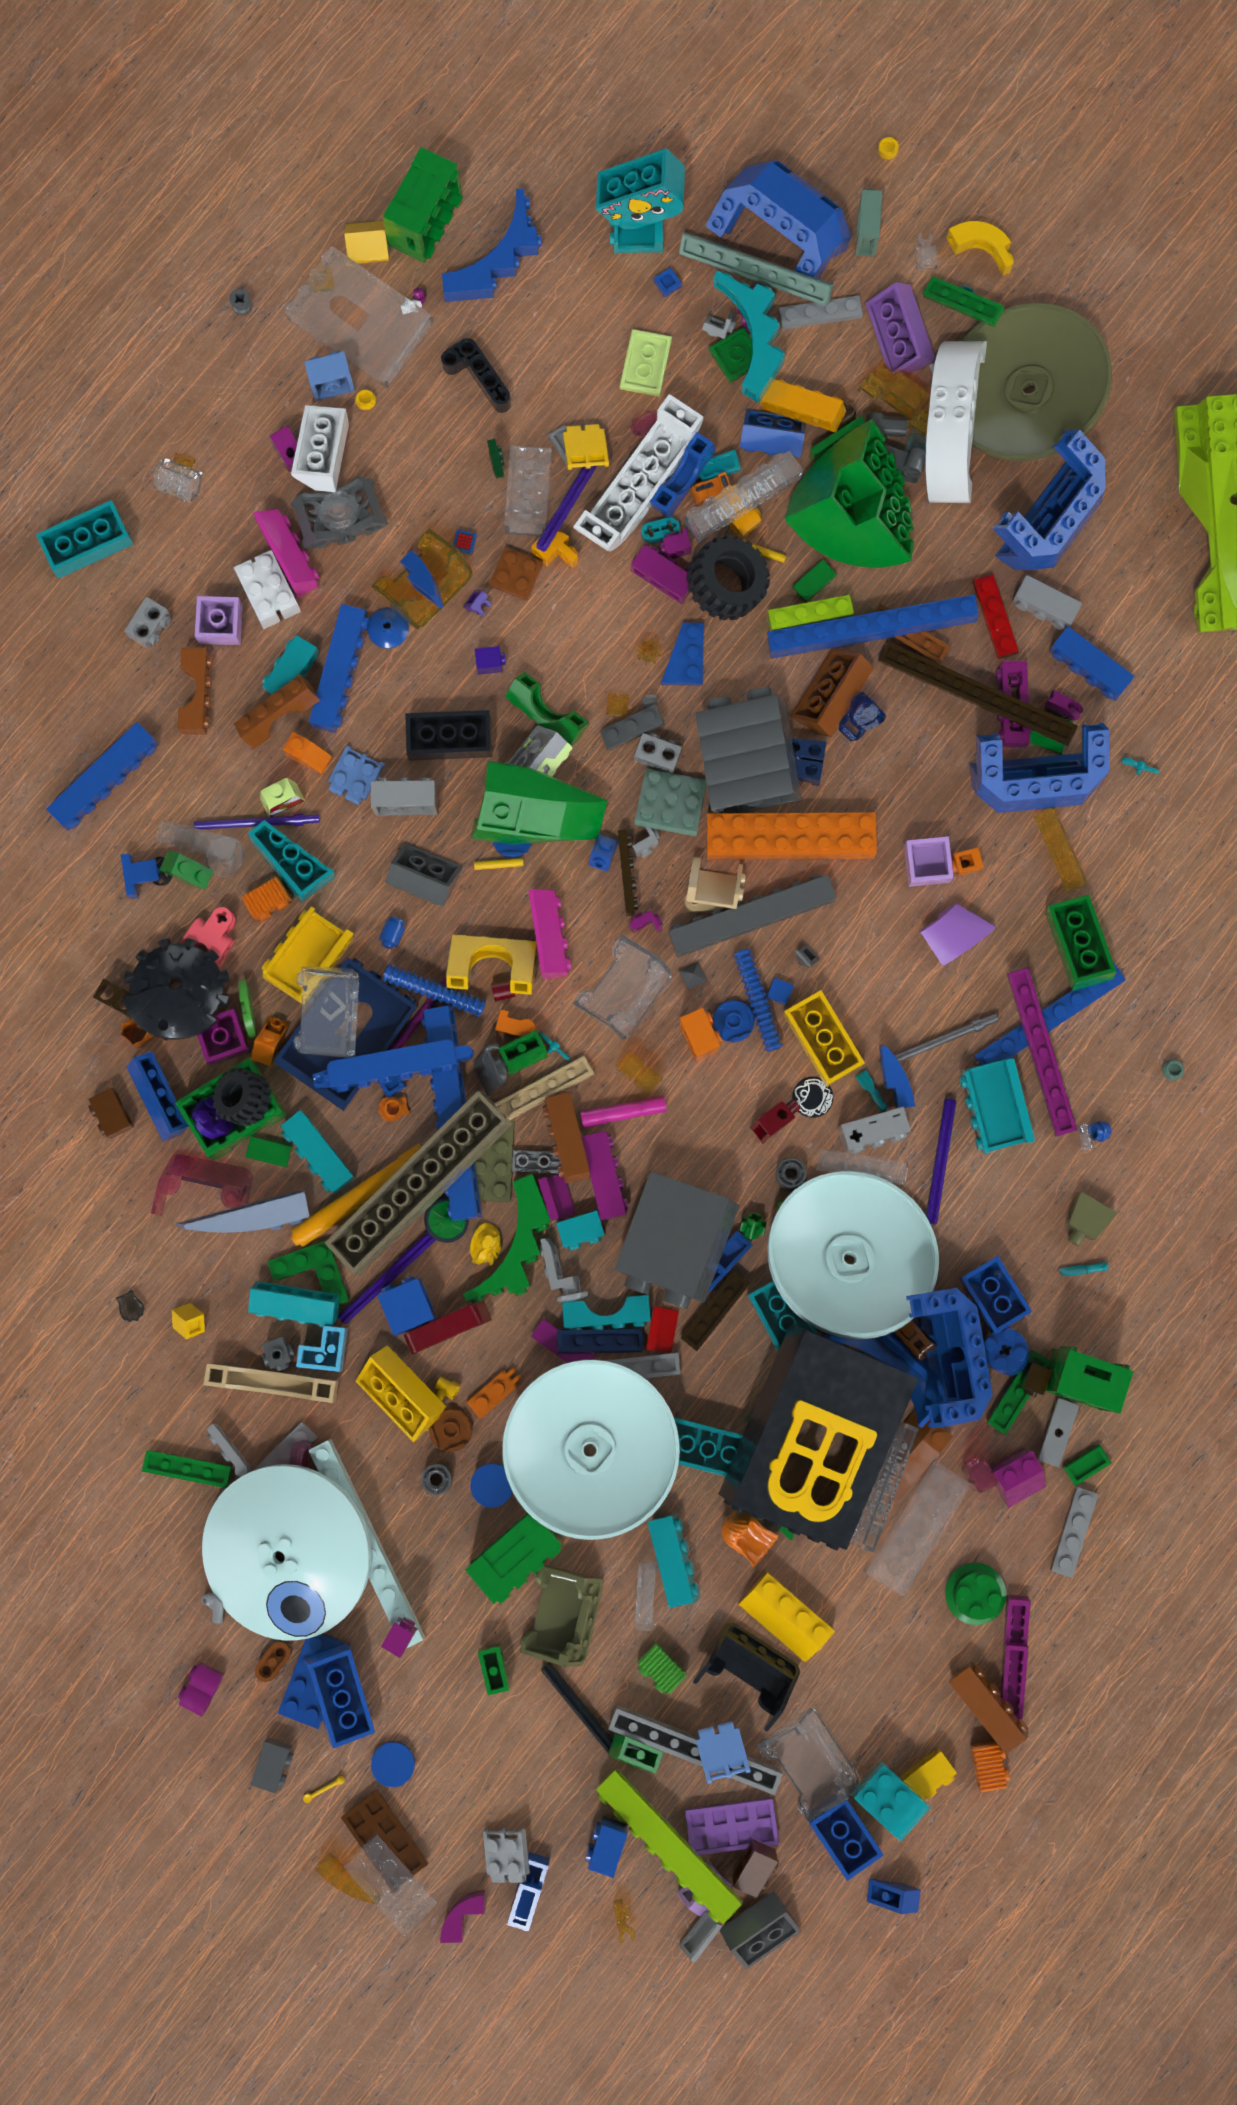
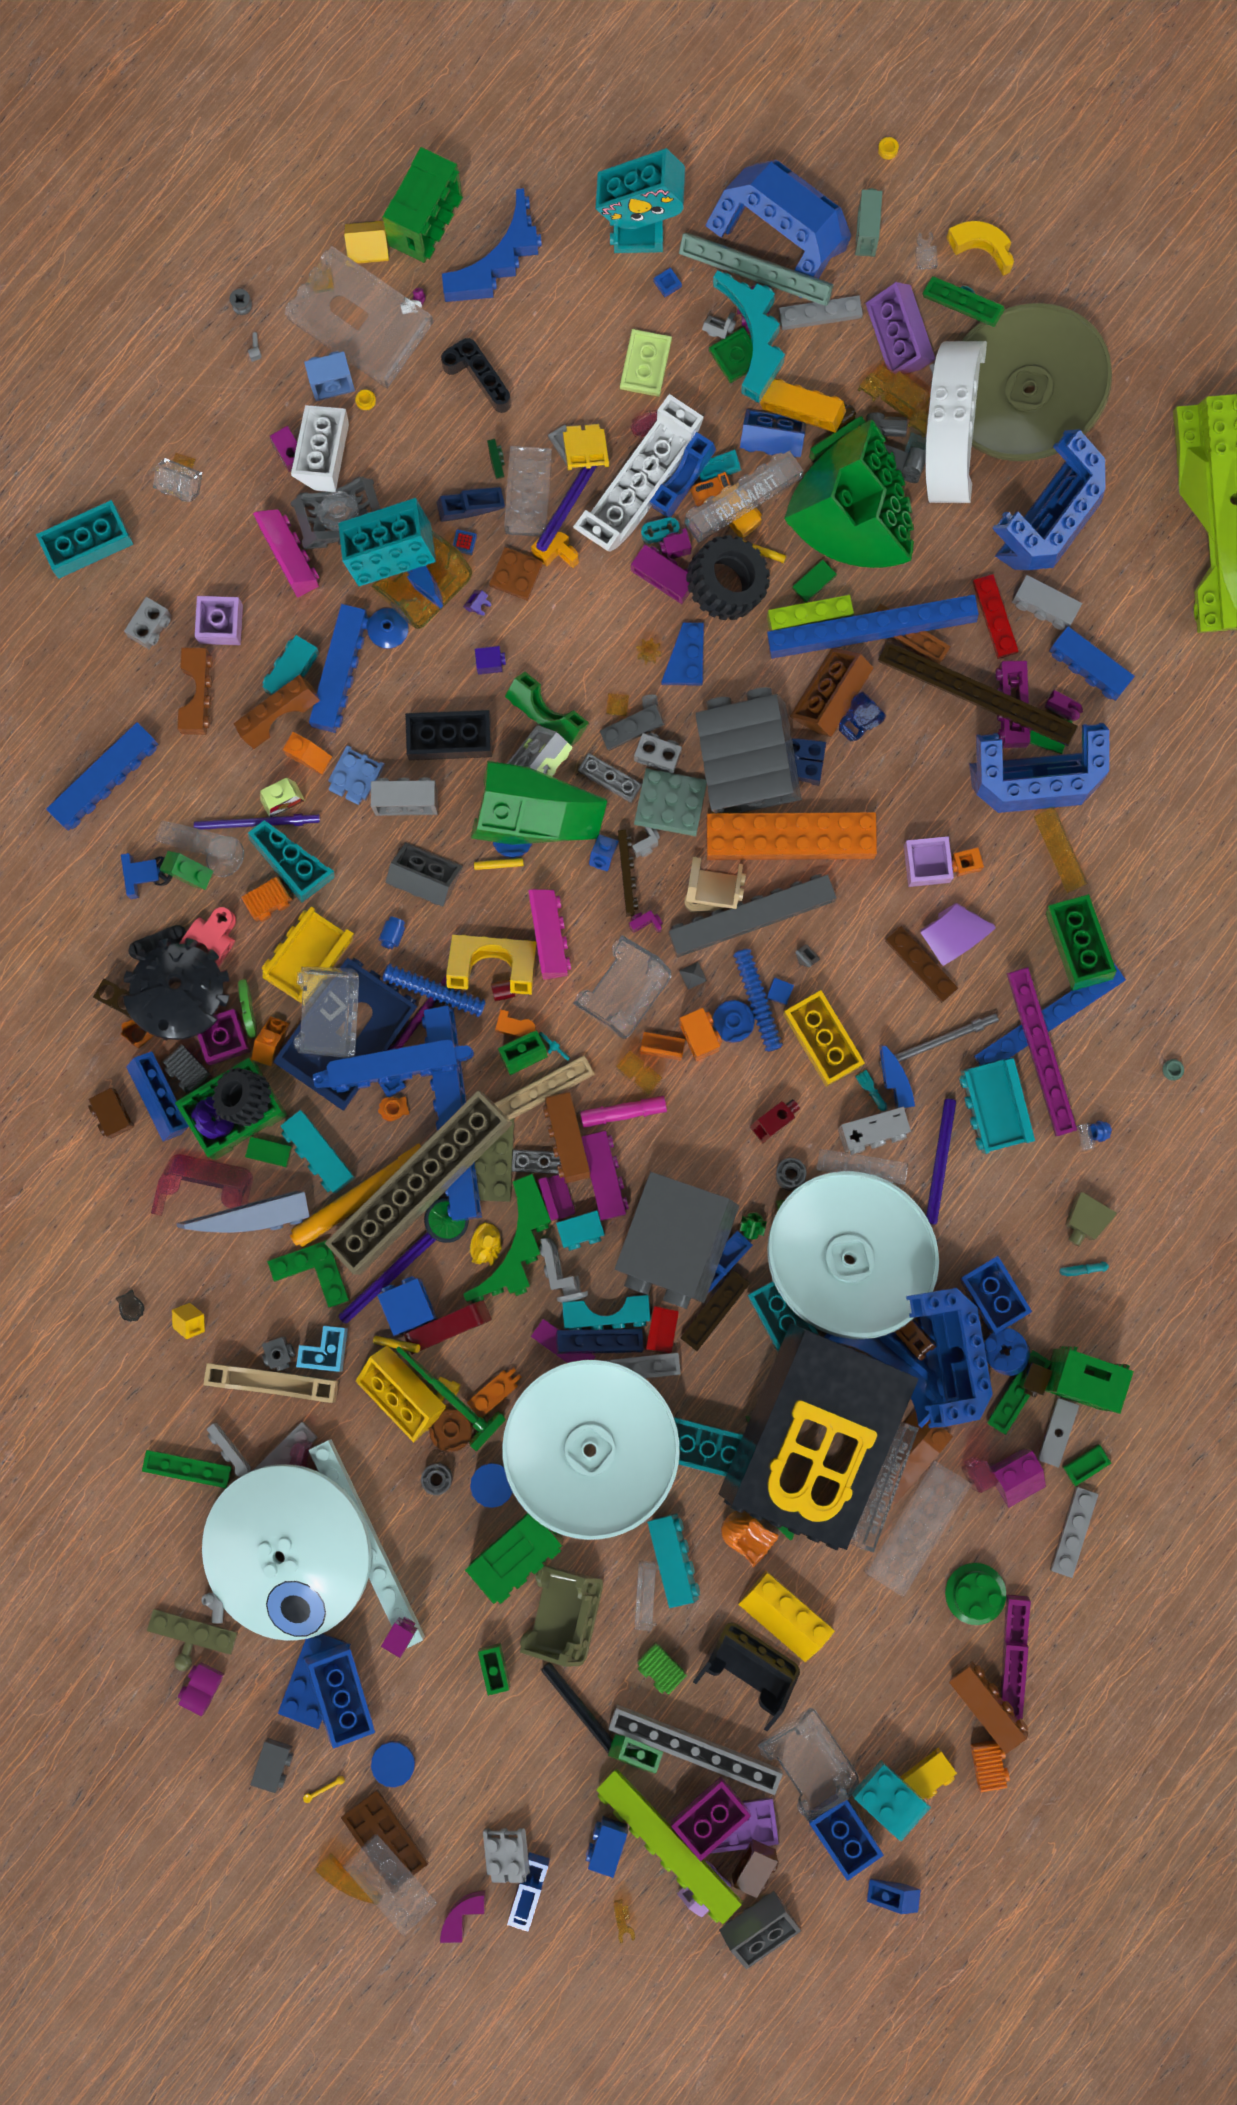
white piece [234,550,301,629] -> none
teal brick [248,1281,340,1327] -> none
dark orange plate [255,1641,292,1682] -> none
dark grey hat [474,1043,507,1097] -> none
light grey tile [679,1910,723,1962] -> none
medium blue plate [696,1721,751,1784] -> none
black sticker [792,1077,833,1118] -> none
teal piece [1121,757,1160,775] -> none
none -> black piece [128,925,186,959]
none -> olive plate [147,1609,238,1671]
none -> dark grey brick [163,1044,213,1093]
none -> light grey hand [248,332,262,362]
none -> teal brick [338,498,436,586]
none -> yellow piece [373,1336,420,1353]
none -> green piece [396,1346,506,1452]
none -> dark blue slope [436,487,505,522]
none -> light grey tile [578,753,642,803]
none -> orange panel [640,1032,685,1061]
none -> magenta brick [671,1776,751,1862]
none -> reddish brown plate [885,926,958,1003]

